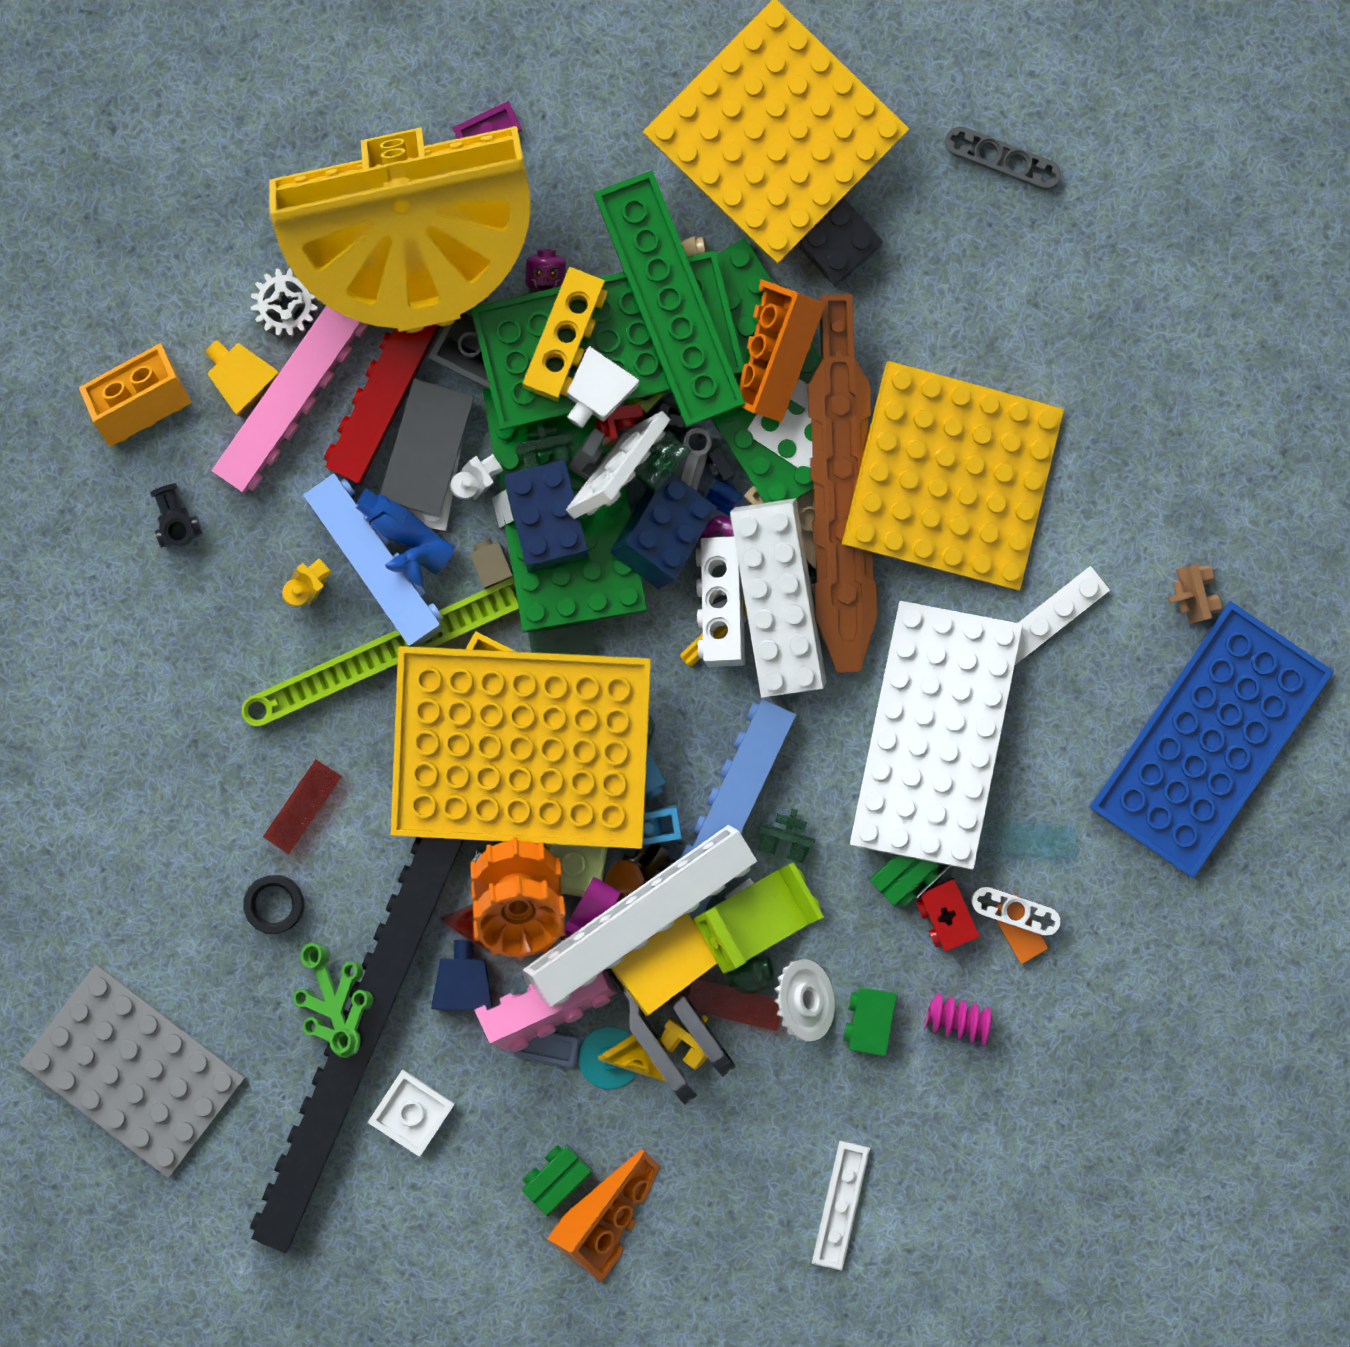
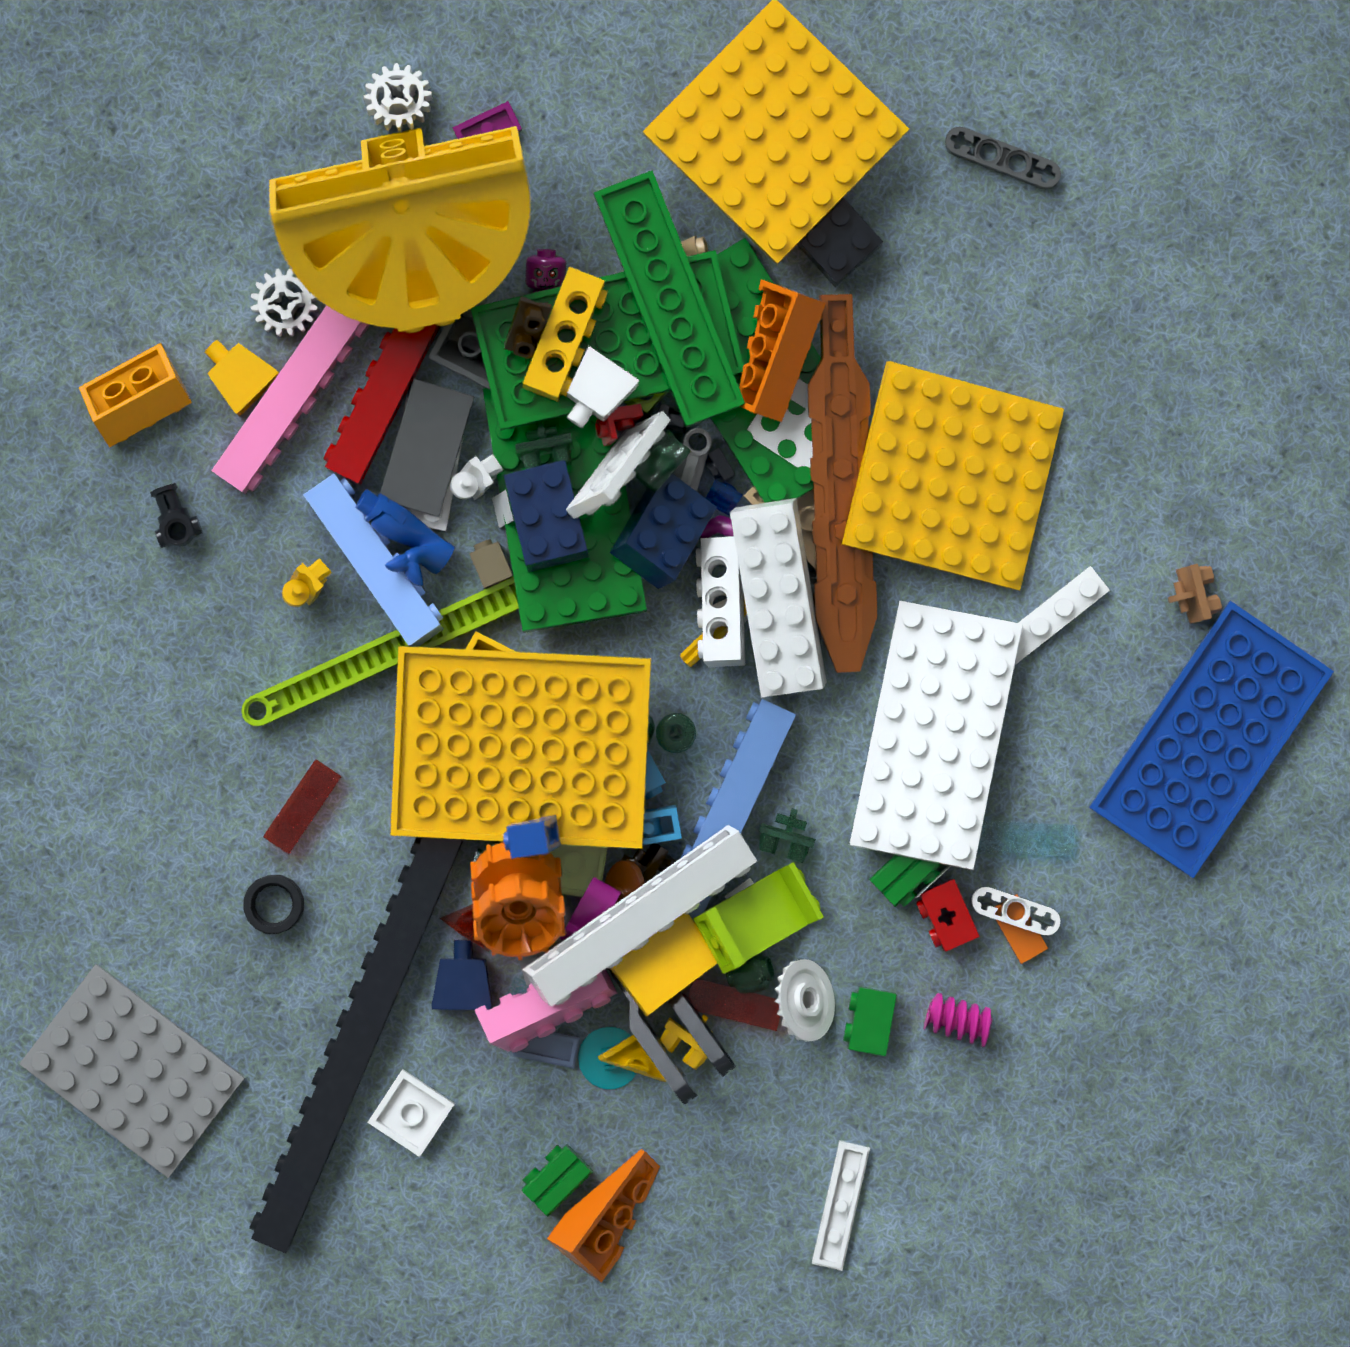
bright green plant [293,943,373,1058] -> none
clear green plate [528,622,595,654] -> none
dark grey bracket [568,428,605,480] -> none
none -> white gear [364,63,432,132]
none -> blue arch [503,815,561,858]
none -> dark brown hips [504,296,552,358]
none -> clear green head [656,713,696,753]

